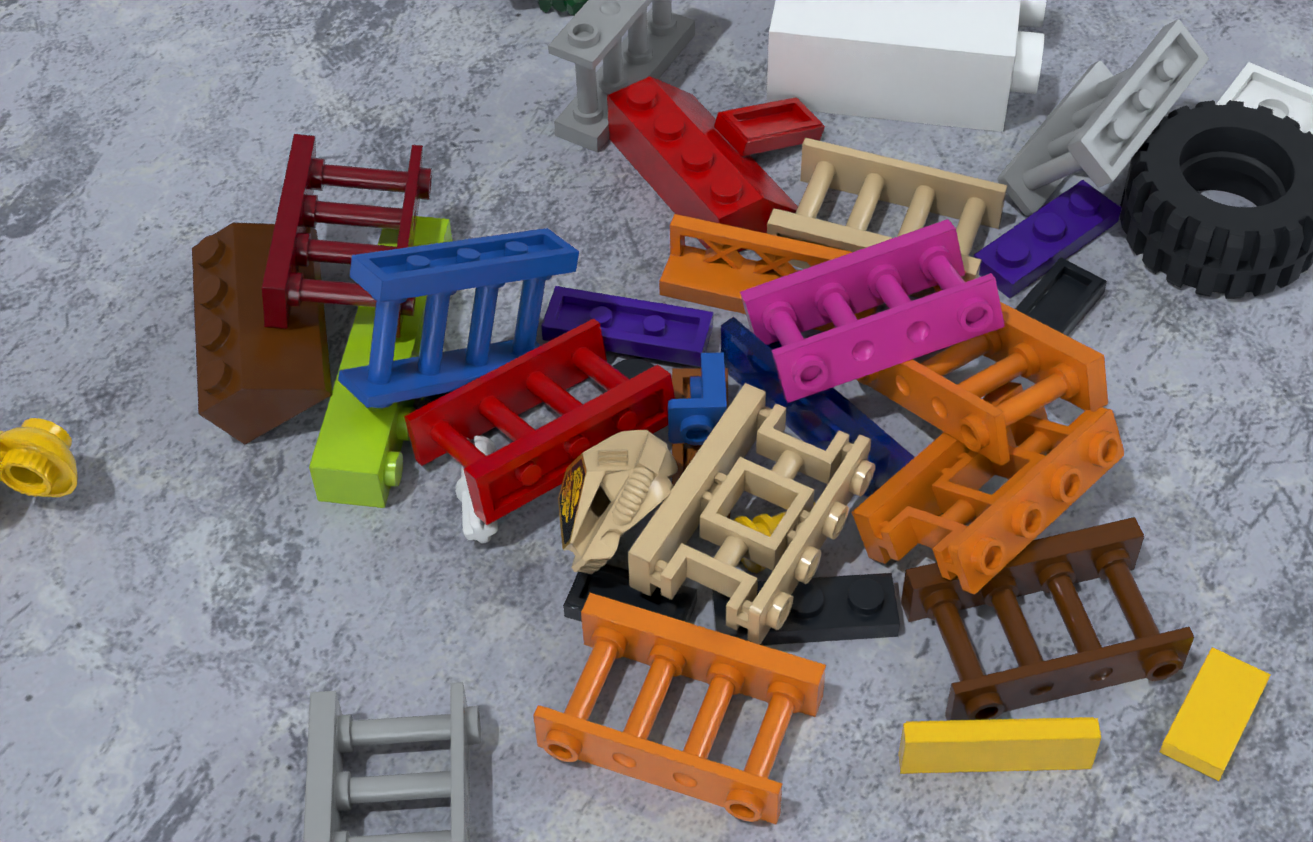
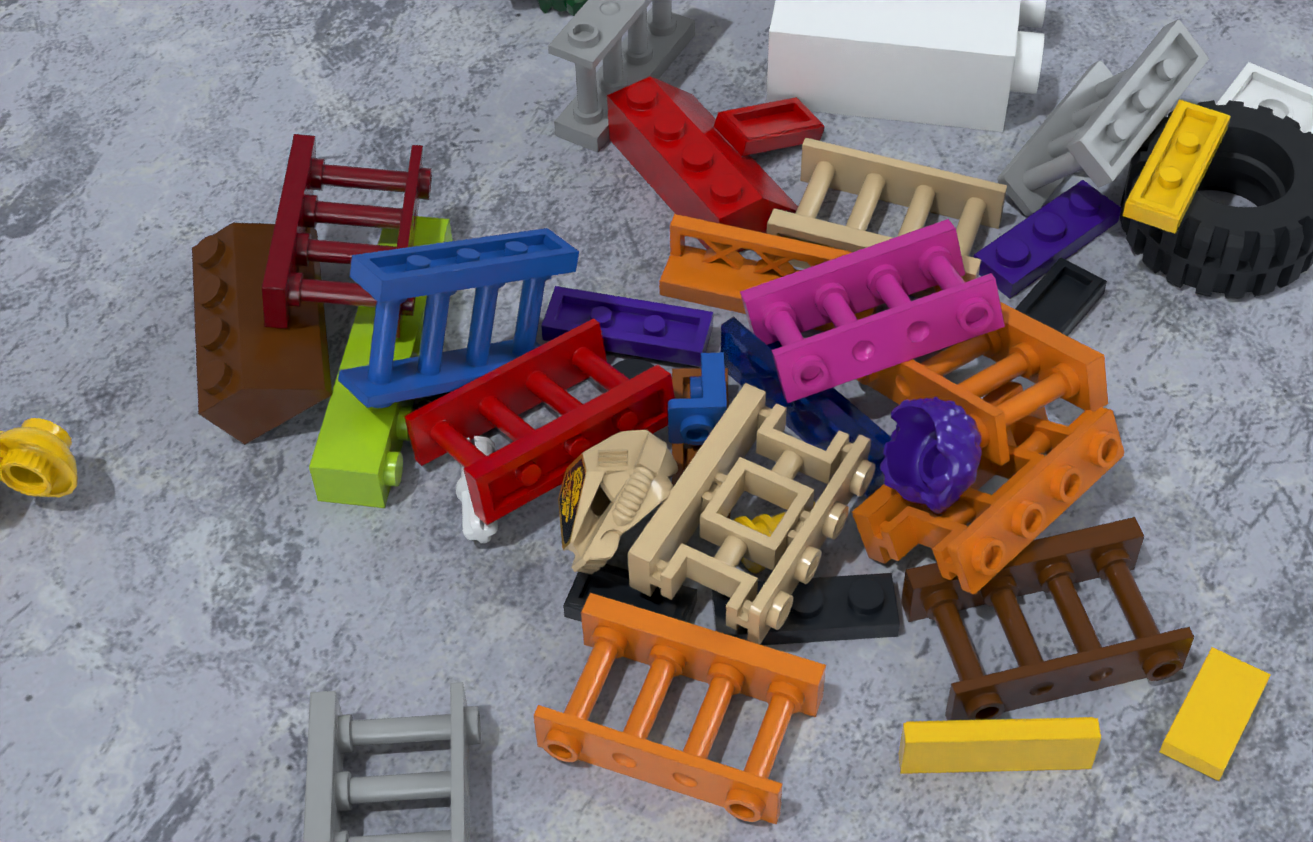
none -> dark purple hair [880,397,982,514]
none -> yellow tile [1122,99,1231,234]

